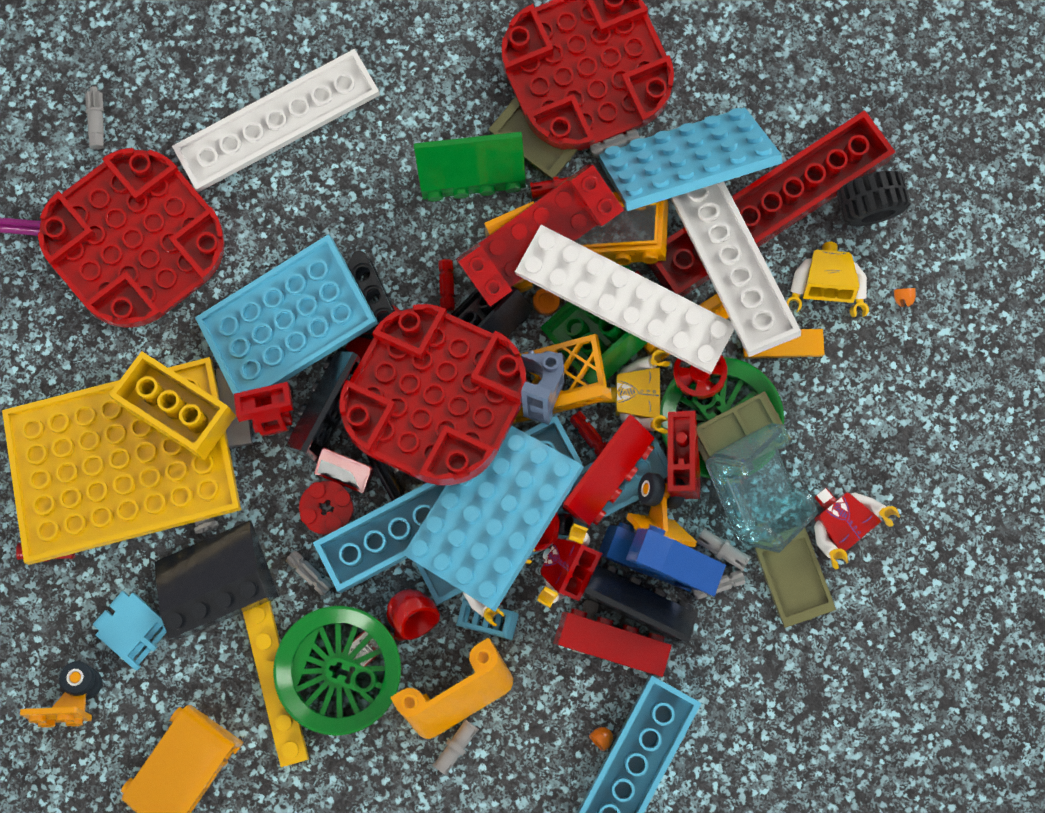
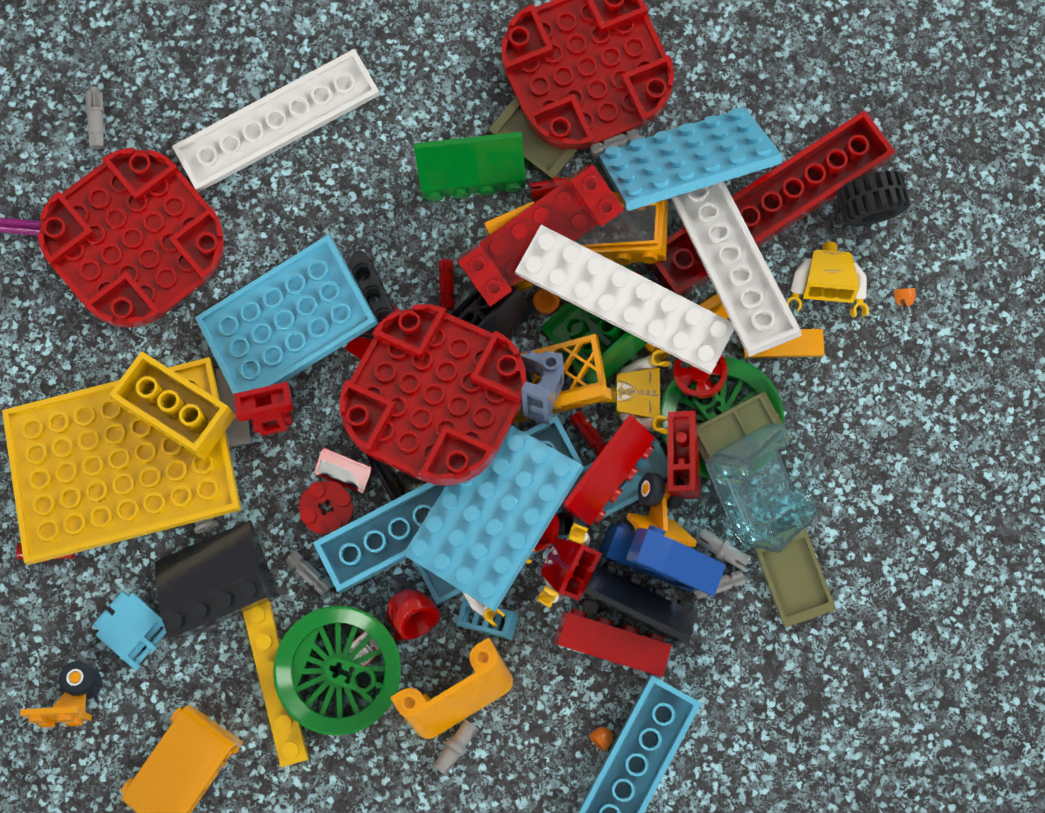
black slope [285,351,361,464] -> none
torso [814,488,900,569] -> none

